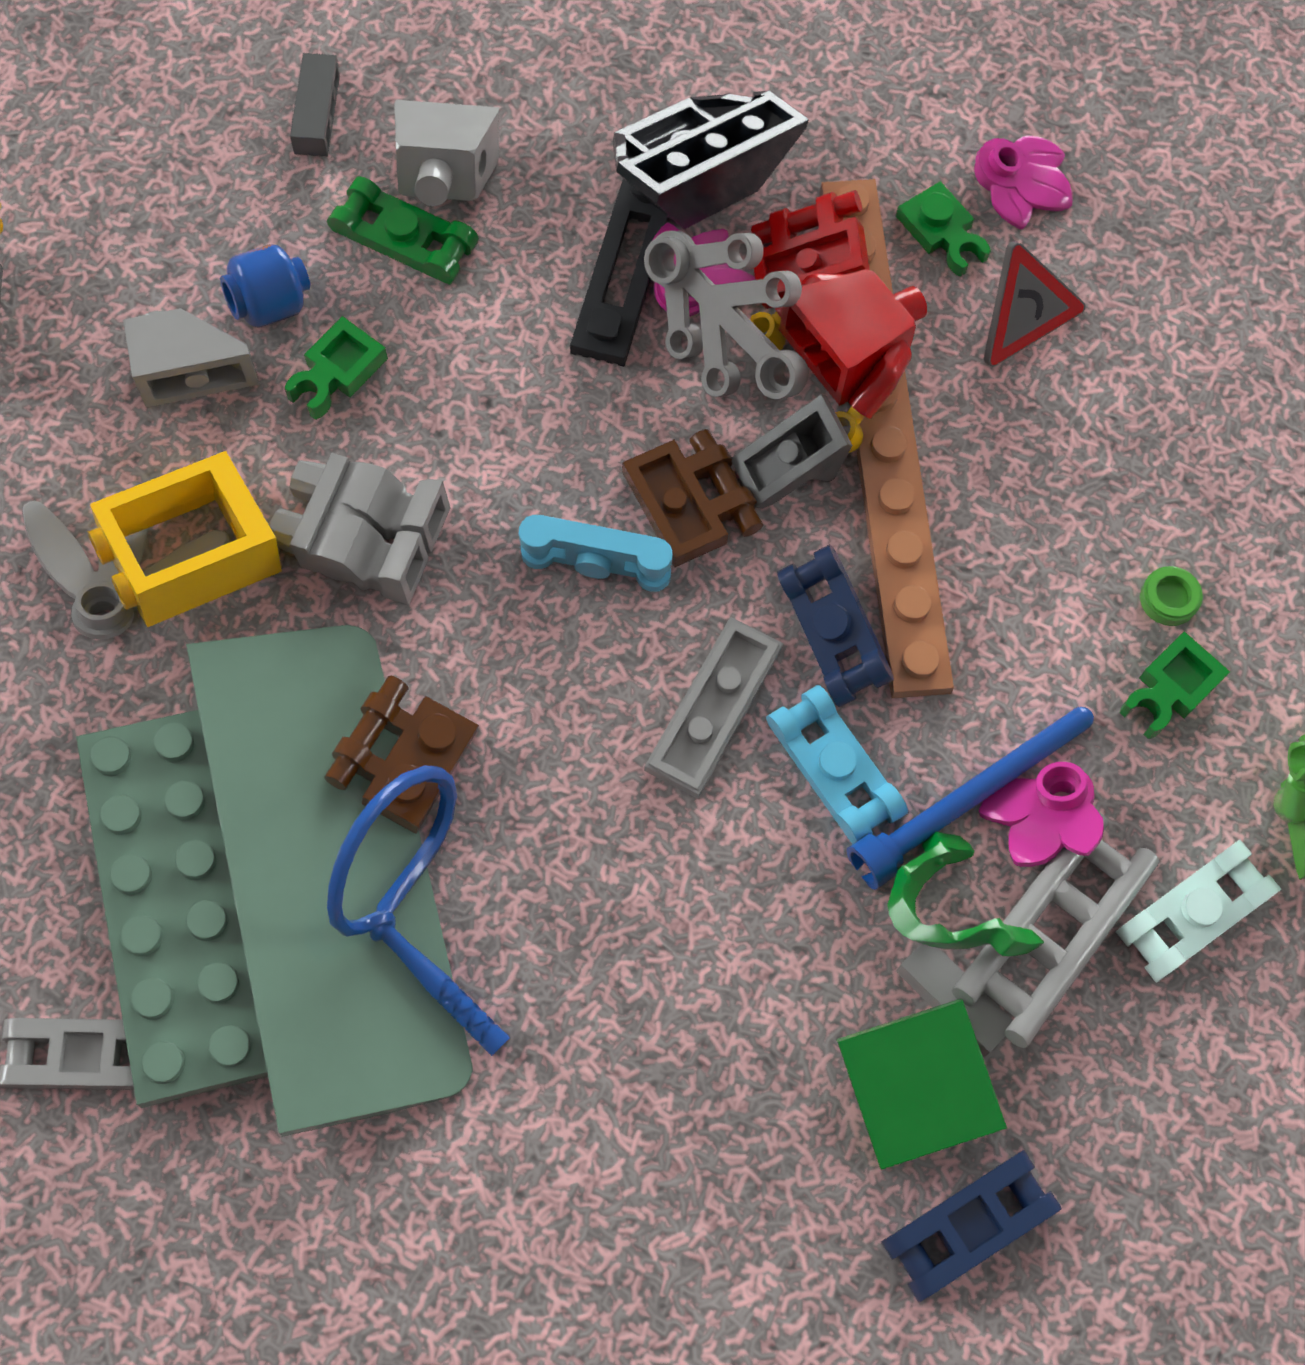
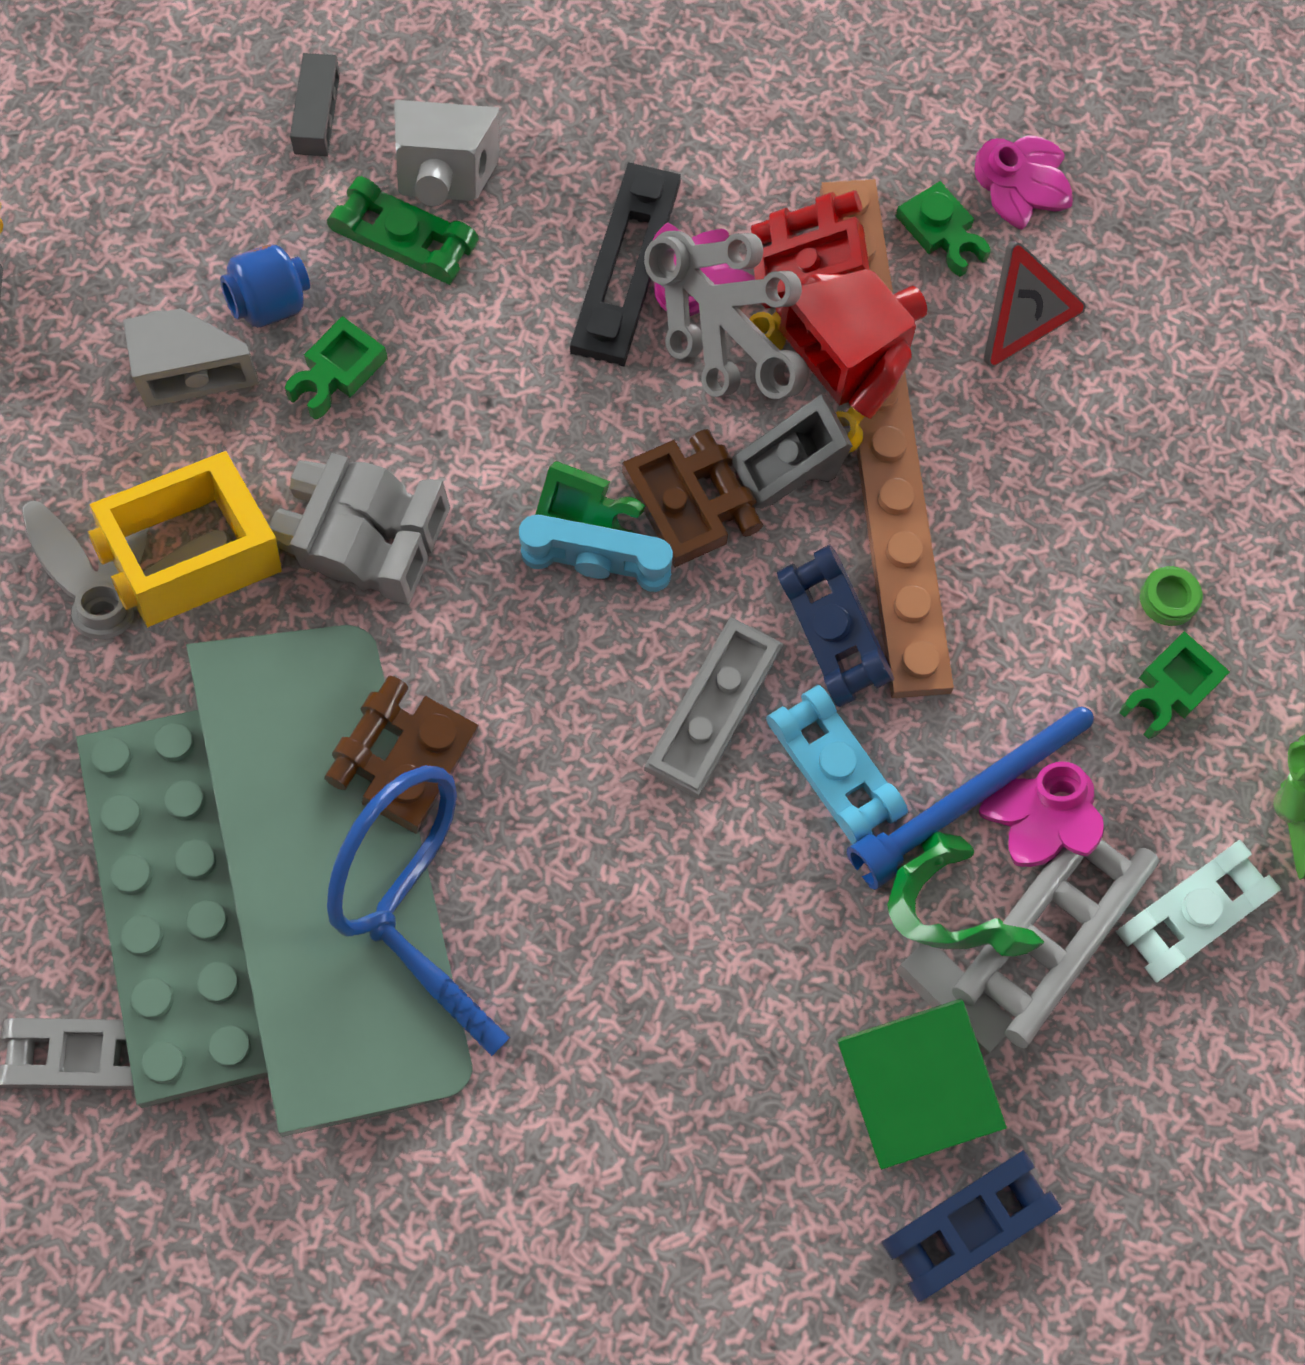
black wedge [612,91,809,229] -> none
none -> green plate [535,461,645,533]

